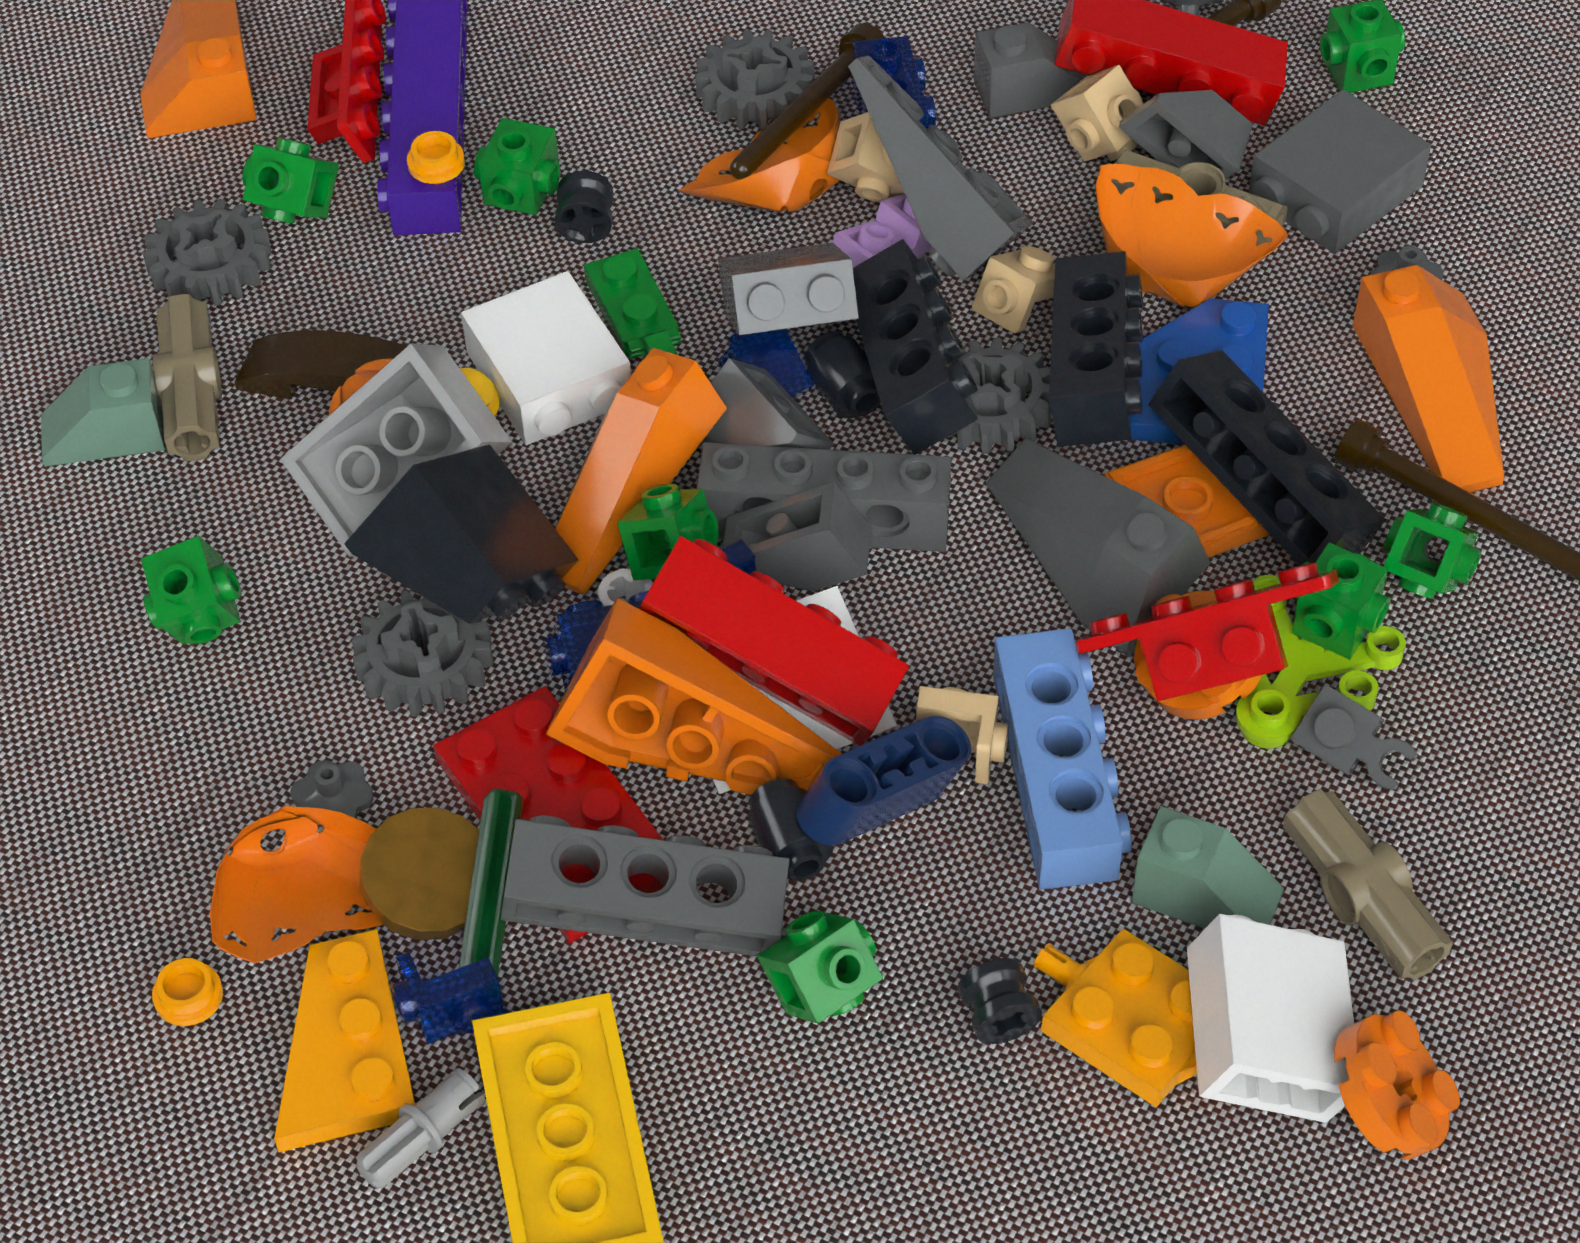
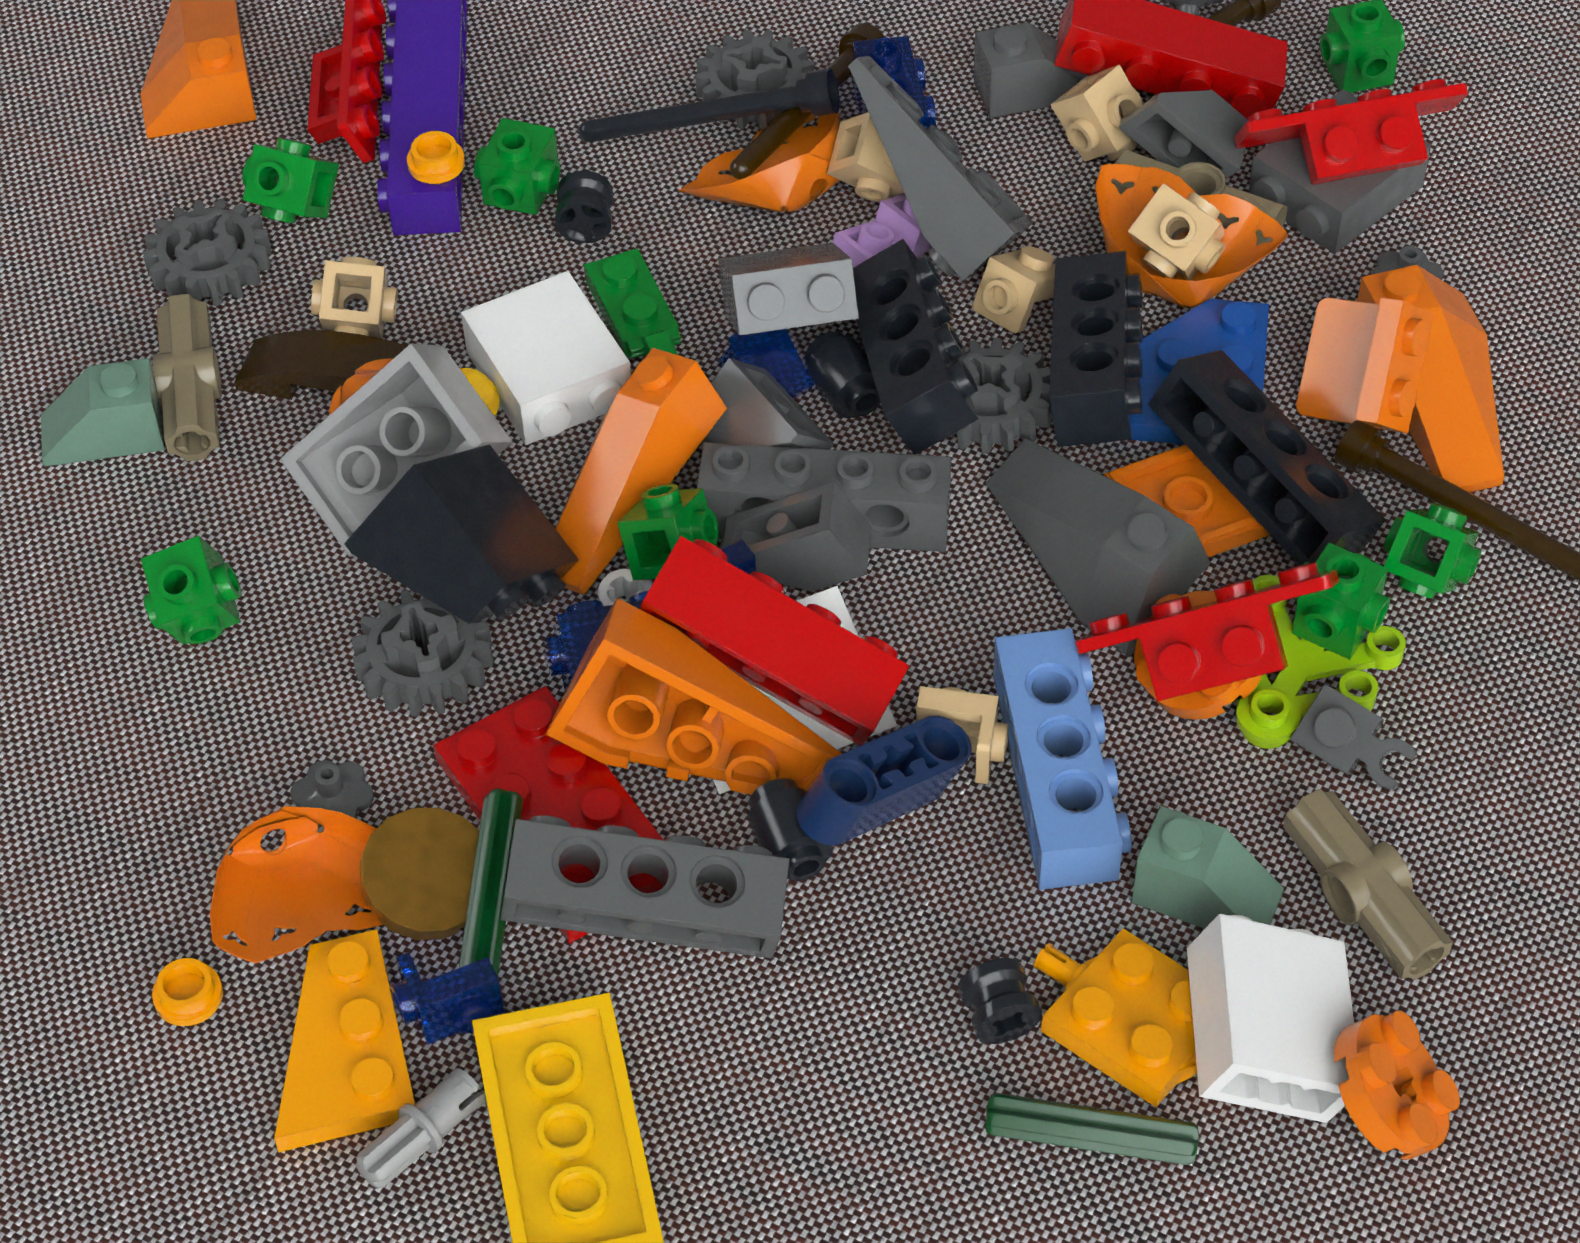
green brick [757,911,883,1024] -> none
none -> tan brick [311,257,398,339]
none -> black piece [578,68,840,142]
none -> axle [985,1093,1199,1165]
none -> tan brick [1128,183,1225,280]
none -> red bracket [1234,79,1468,185]
none -> orange bracket [1296,298,1434,434]

